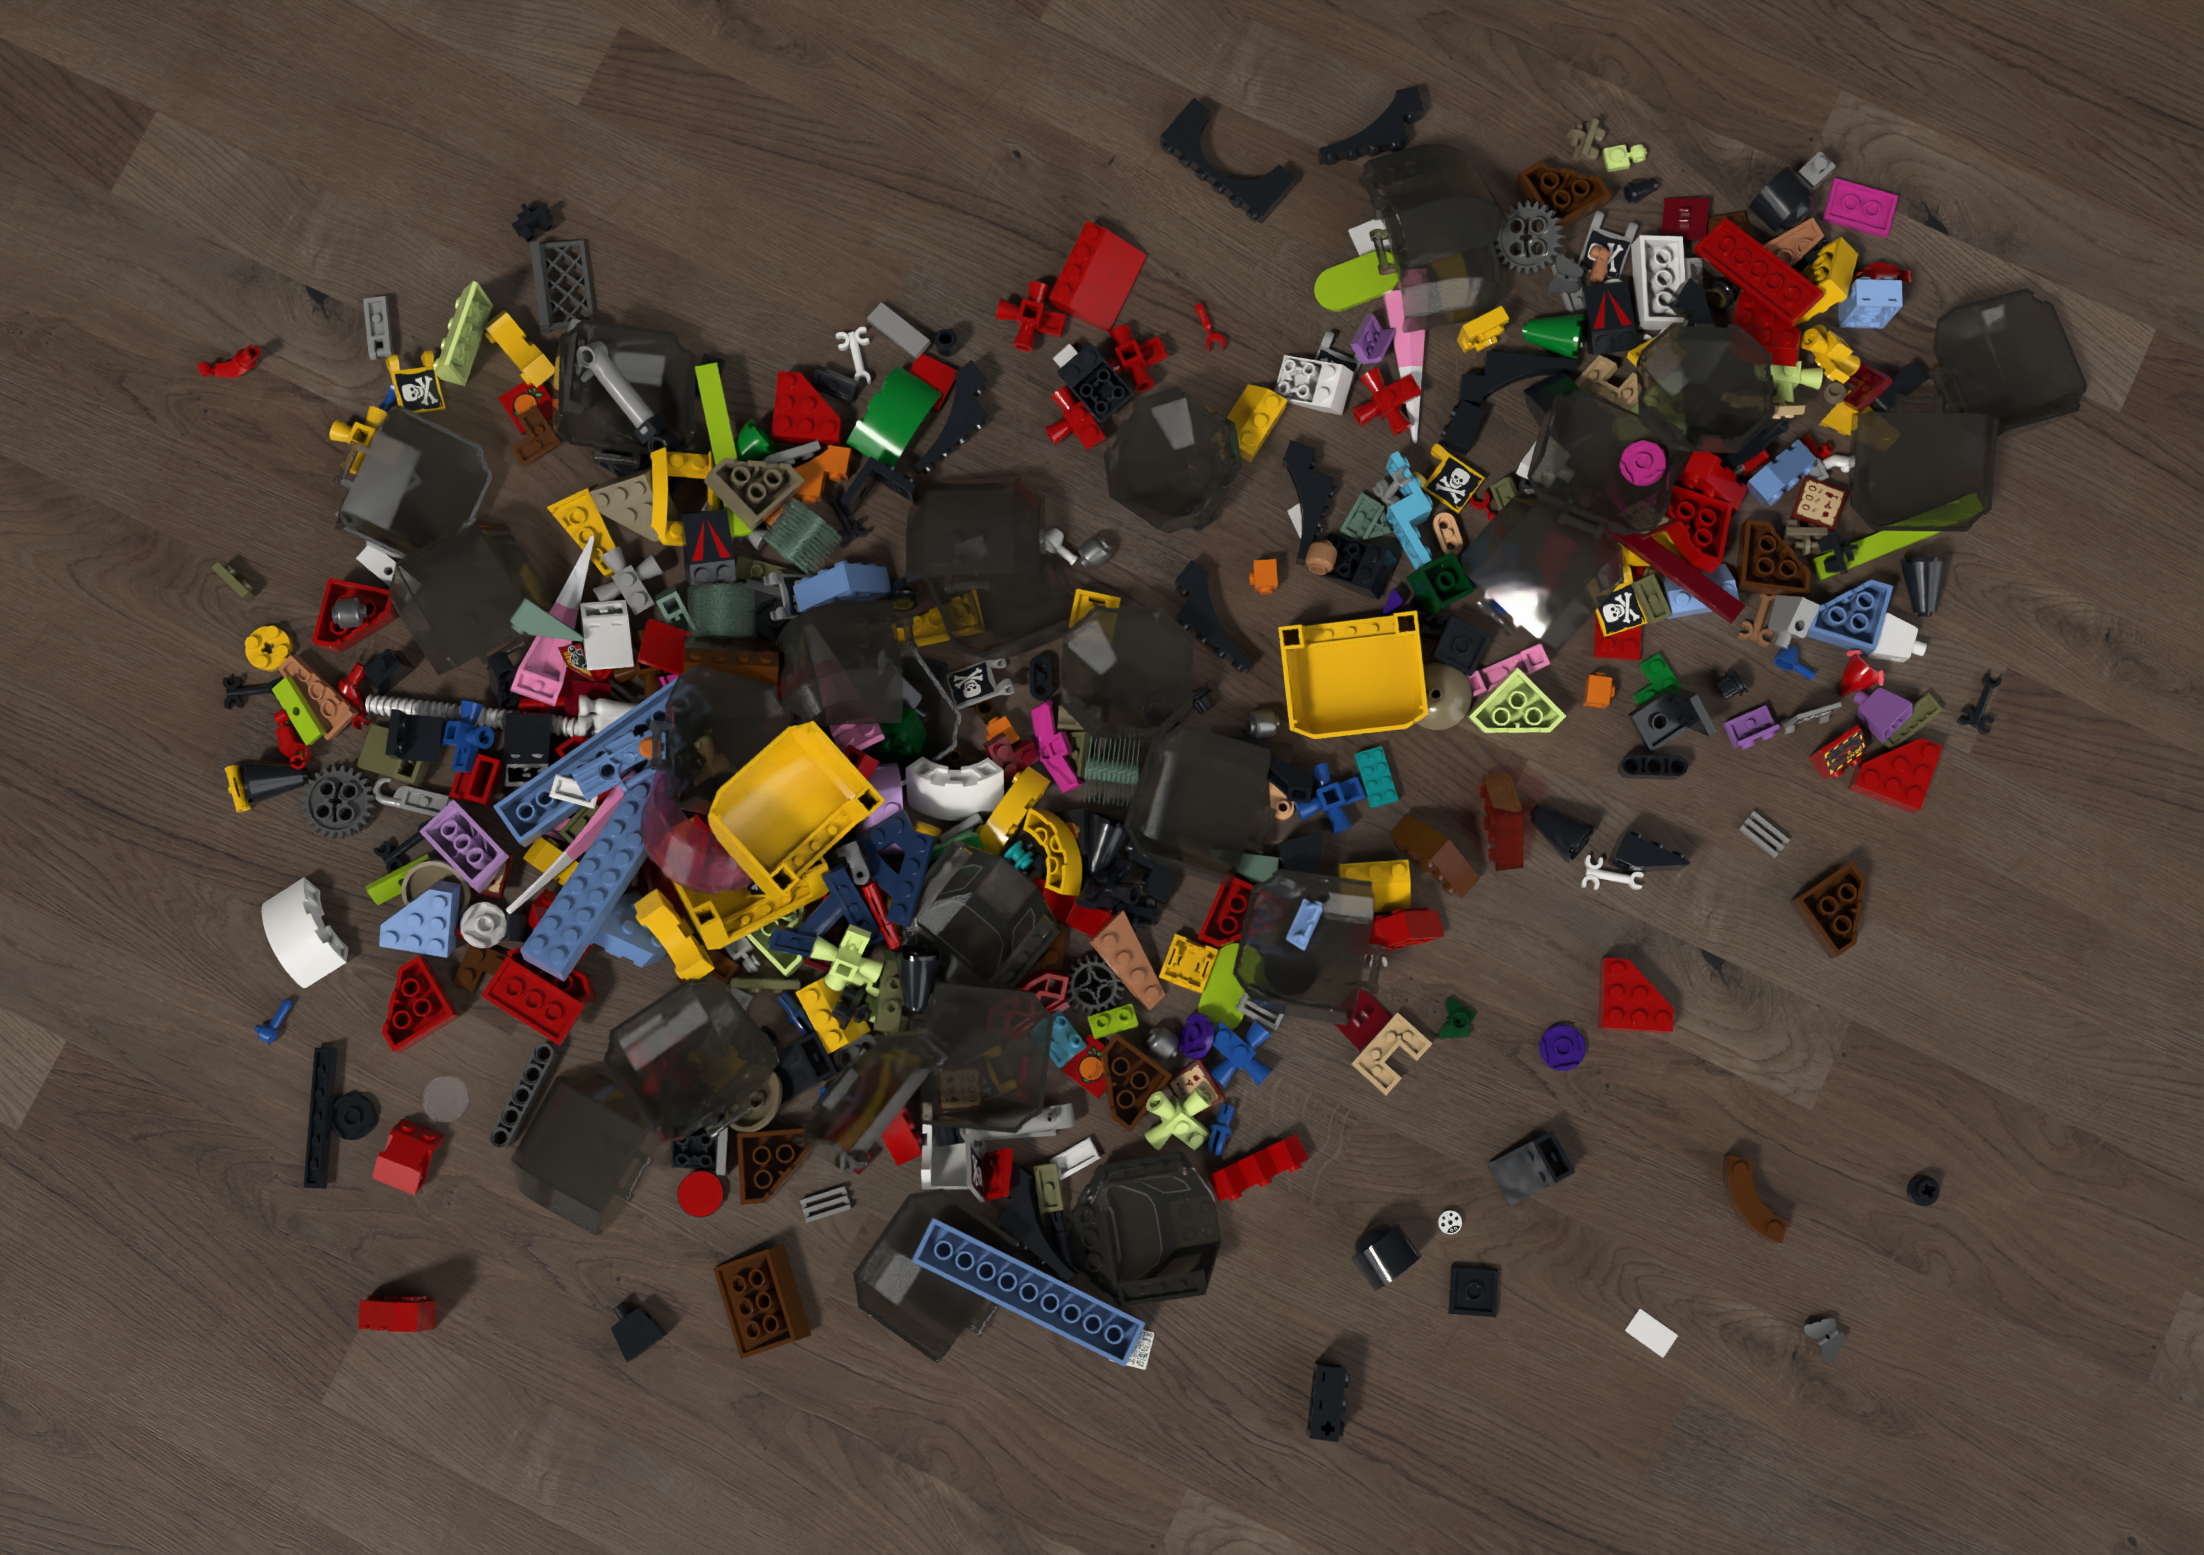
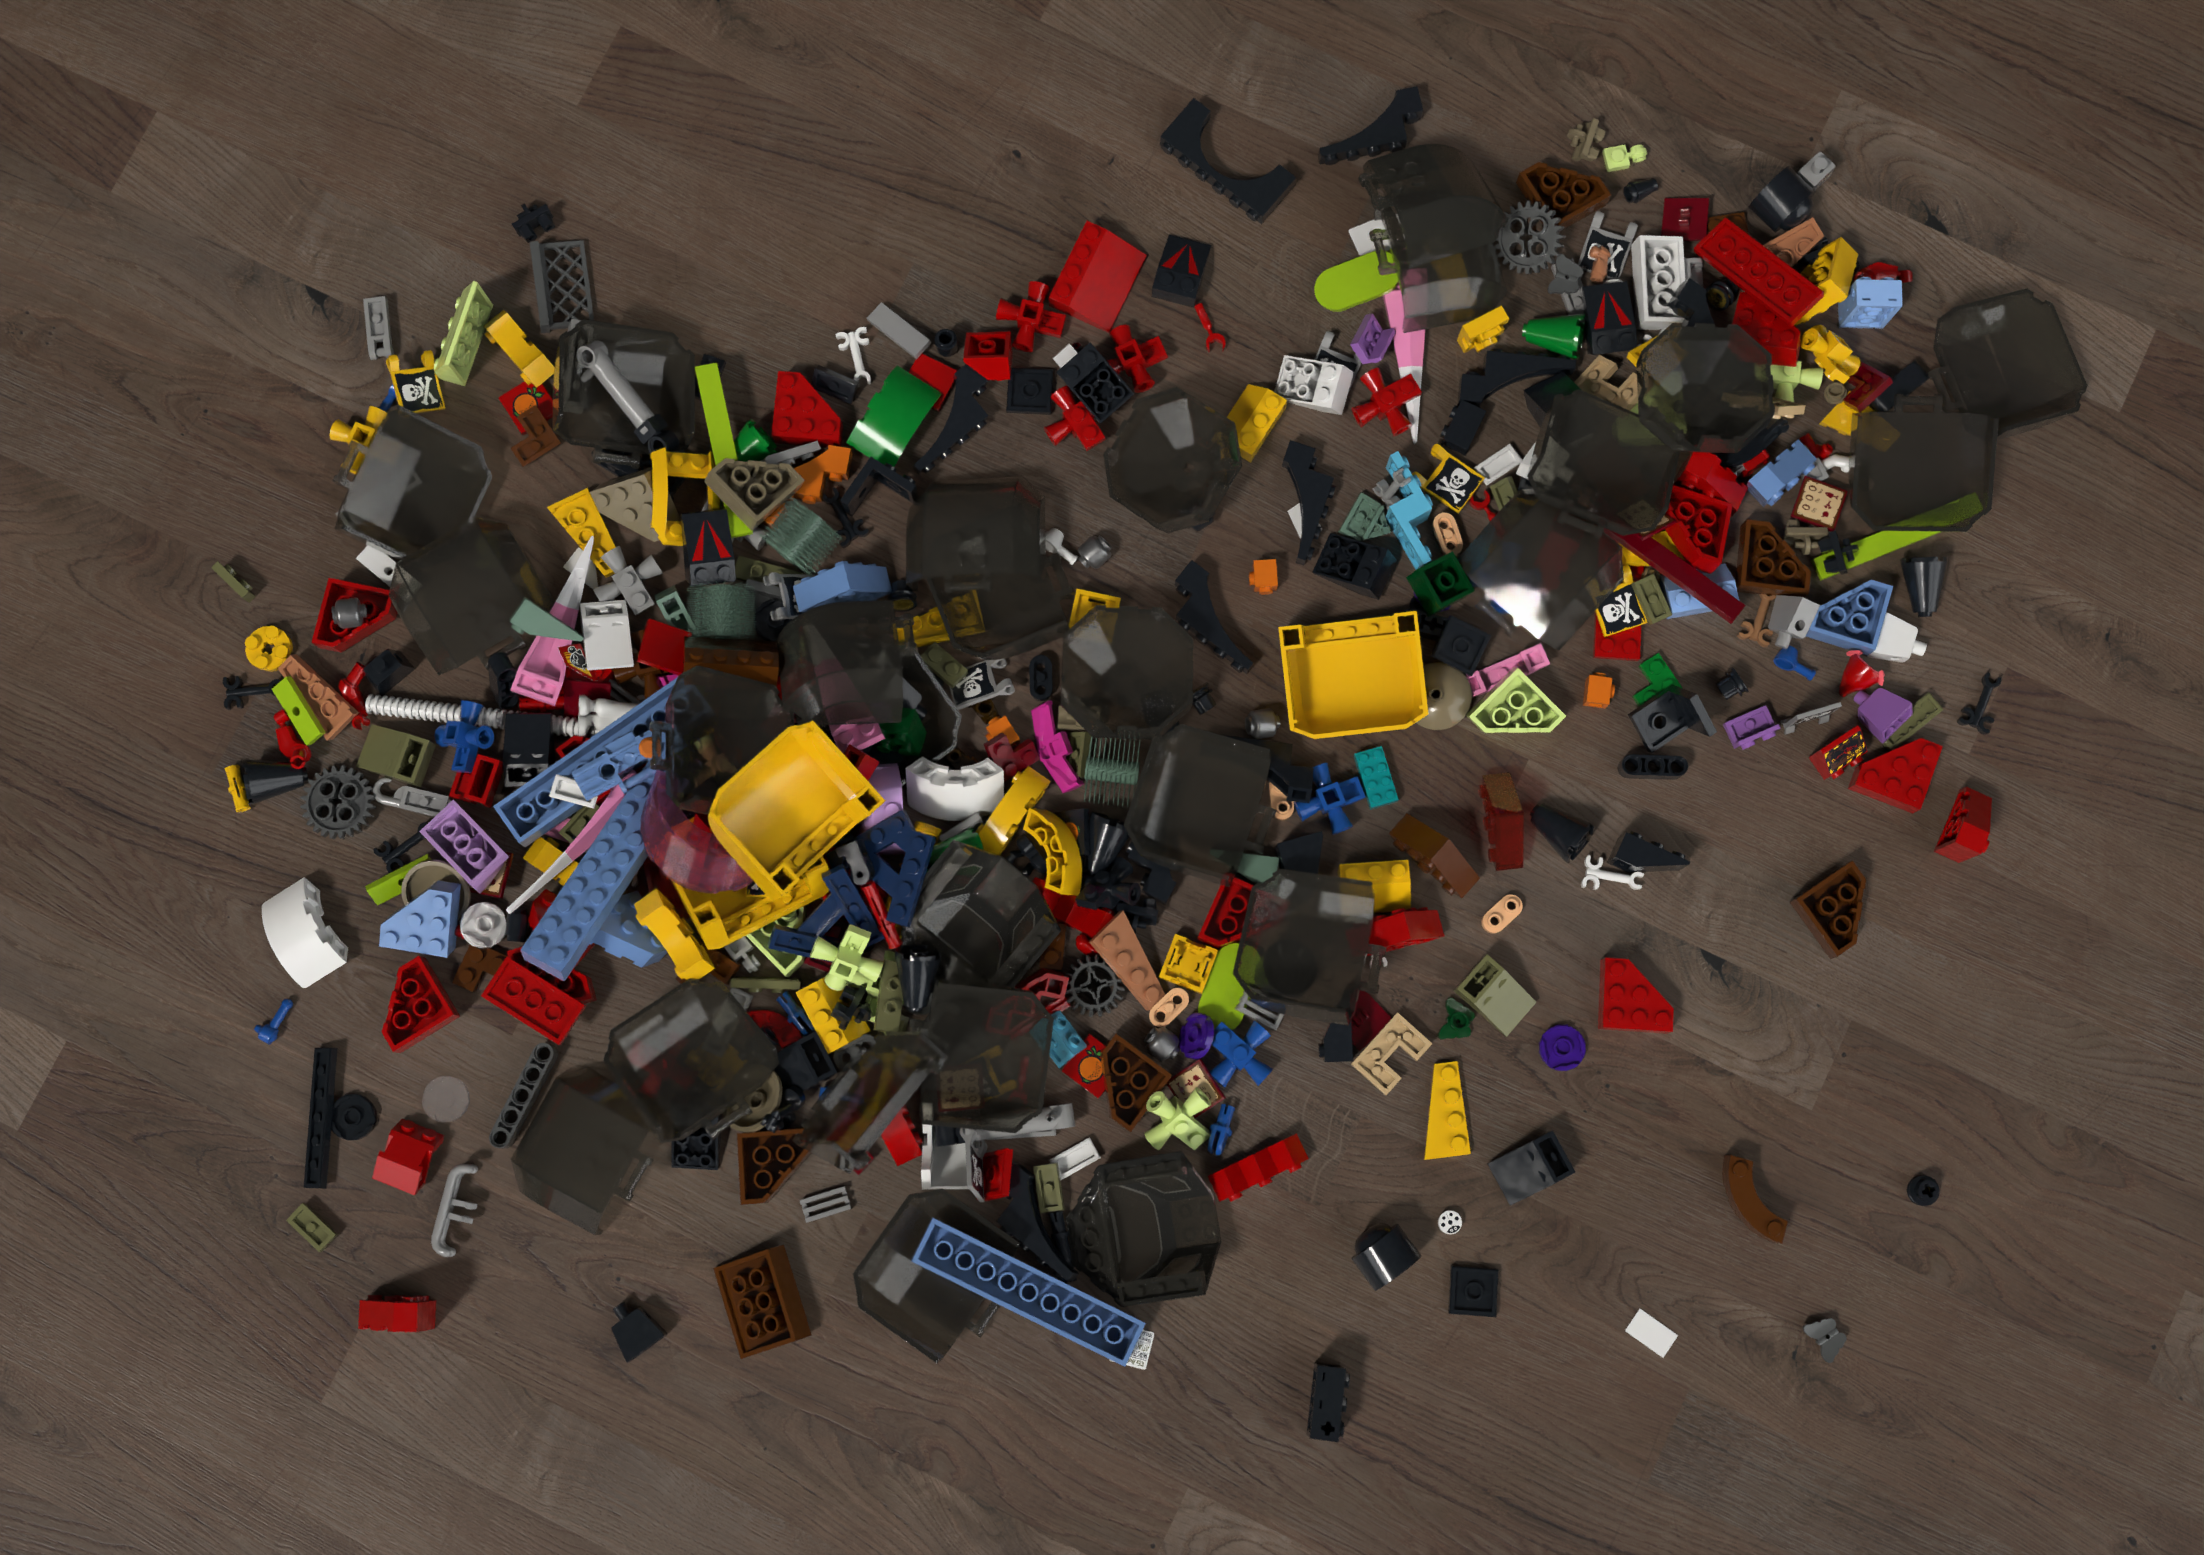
red arm [197,345,260,378] -> none
black bracket [385,709,444,763] -> none
red tile [677,1170,725,1218] -> none
light grey tile [716,1128,731,1175] -> none
teal wheel [1004,840,1033,870] -> none
lime bracket [1088,1003,1138,1039] -> none
light blue hinge [1285,898,1323,951] -> none
medium nougat head [1305,540,1337,575] -> none
dark purple slope [1381,588,1403,617] -> none
dark pink tile [1620,441,1667,486] -> none
light grey tile [1738,811,1790,858] -> none
dark pink tile [1822,178,1899,238] -> none
none -> olive plate [286,1203,338,1252]
none -> light grey piece [431,1164,478,1257]
none -> white sticker [563,547,598,589]
none -> red tile [745,1010,803,1048]
none -> black piece [760,1085,805,1133]
none -> olive plate [919,642,968,689]
none -> red slope [963,331,1013,381]
none -> black tile [1006,368,1053,415]
none -> red arm [1075,934,1099,957]
none -> light nougat plate [1149,988,1189,1027]
none -> black slope [1152,235,1211,308]
none -> black slope [1318,991,1353,1062]
none -> yellow wing [1424,1061,1471,1160]
none -> olive slope [1454,954,1536,1037]
none -> white tile [1474,443,1522,486]
none -> light nougat plate [1482,895,1523,934]
none -> red brick [1934,786,1992,863]

